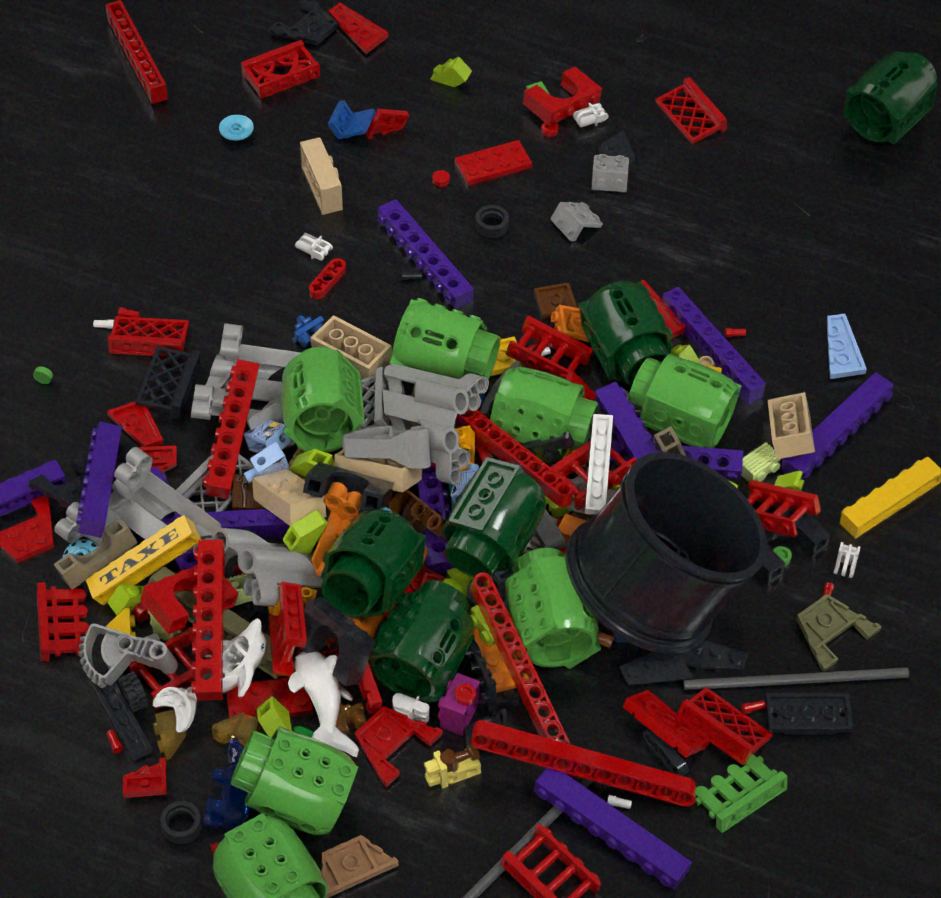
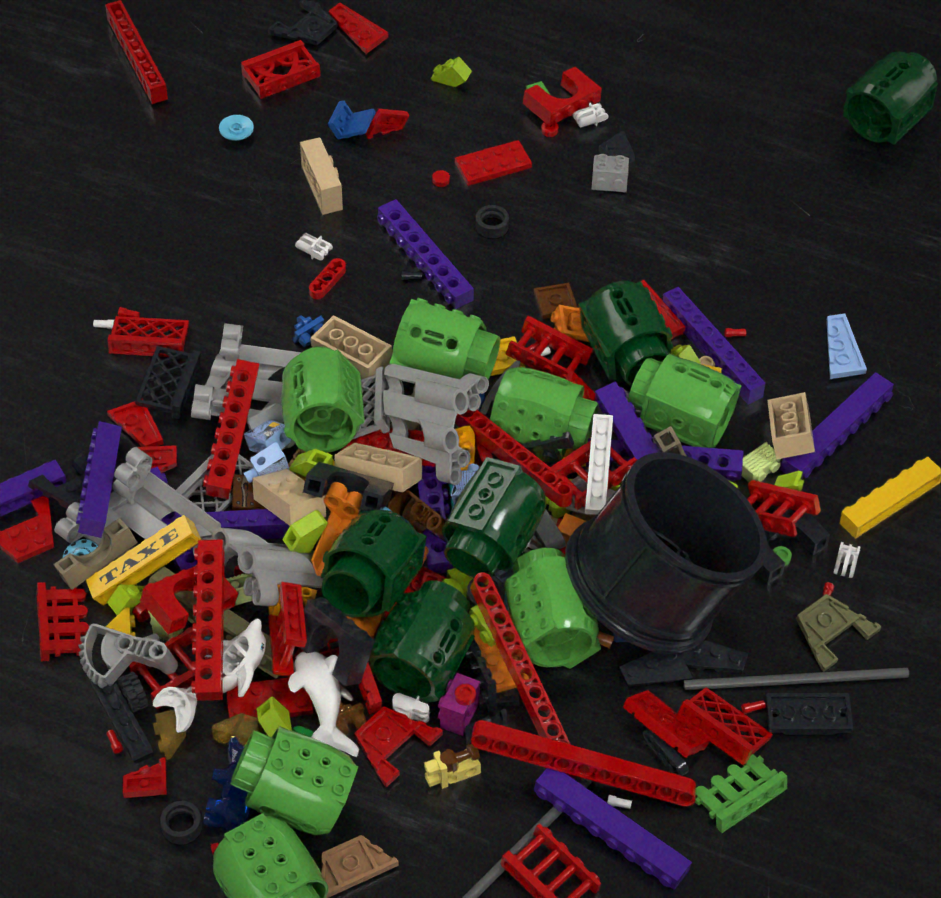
bright green tile [33,367,53,384] -> none
light grey arm [342,426,431,469] -> none
light grey bracket [550,202,603,241] -> none
red fence [655,77,727,145] -> none

